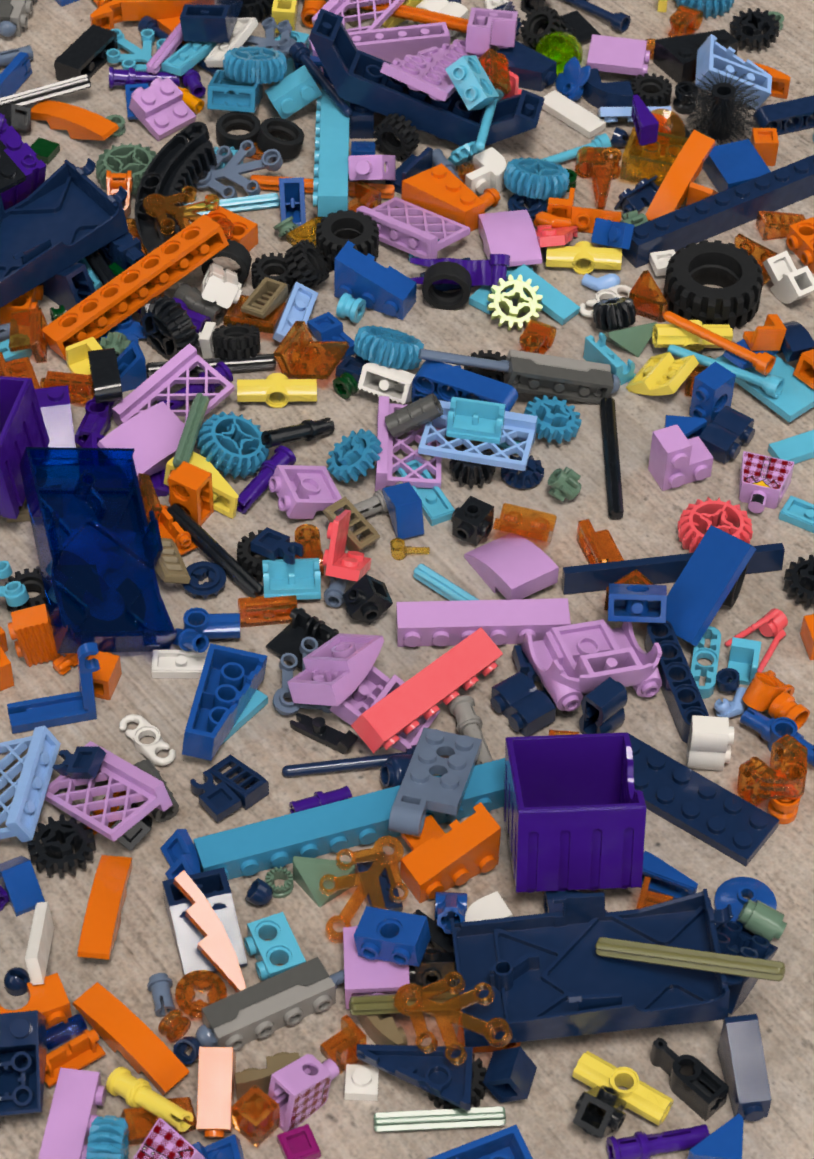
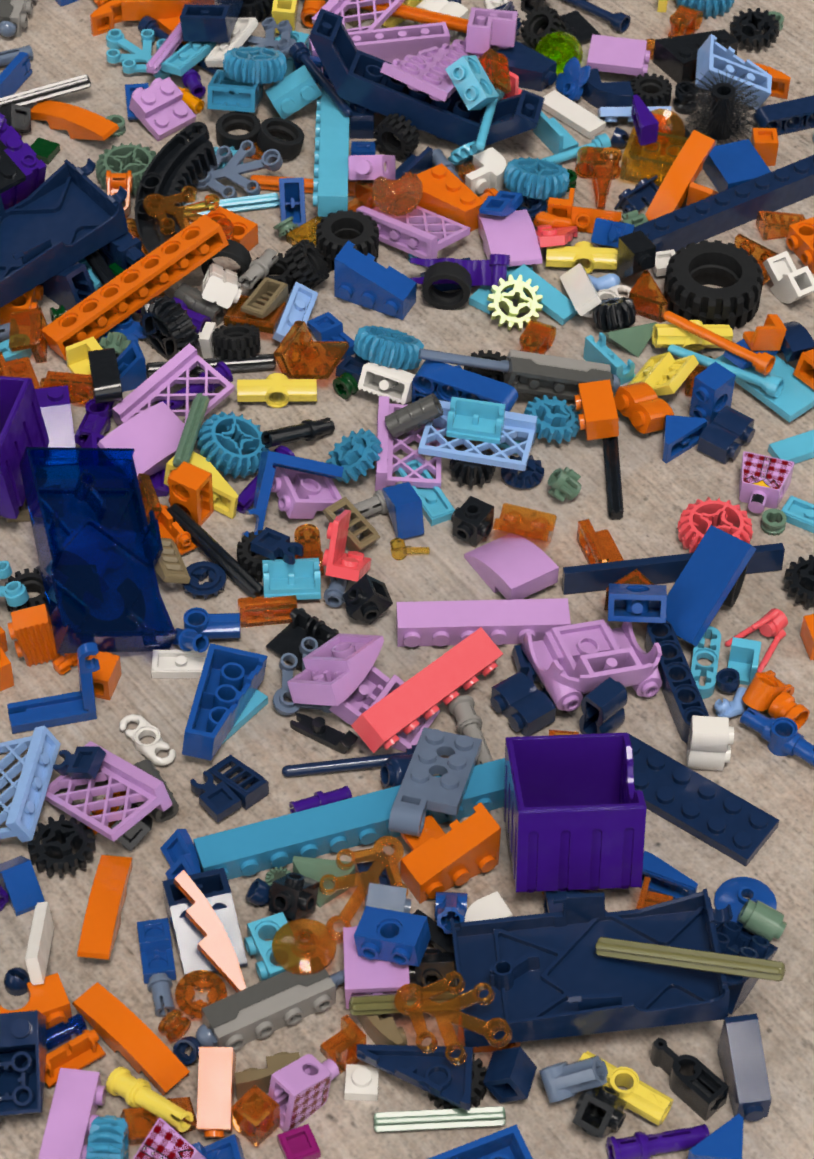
black brick [54,24,118,81] -> none
dark purple pin [109,67,180,88] -> none
medium azure wheel [336,293,366,323] -> none
medium azure axle [413,564,479,601] -> none
lavender brick [648,424,713,491] -> none
clear orange piece [737,734,807,806] -> none
orange wheel [767,782,801,824] -> none
none -> blue slope [137,918,176,984]
none -> light grey pin [239,248,279,290]
none -> blue hinge [241,451,344,538]
none -> black brick [269,872,319,921]
none -> clear orange dish [272,919,336,975]
none -> sand blue brick [364,883,411,913]
none -> clear orange hair [371,171,423,216]
none -> blue slope [479,191,523,216]
none -> medium azure panel [533,111,579,155]
none -> sand blue piece [539,1056,608,1103]
none -> white tile [560,263,602,316]
none -> orange brick [574,379,619,440]
none -> orange brick [614,382,674,434]
none -> black slope [617,230,656,280]
none -> sand green bush [761,508,787,536]

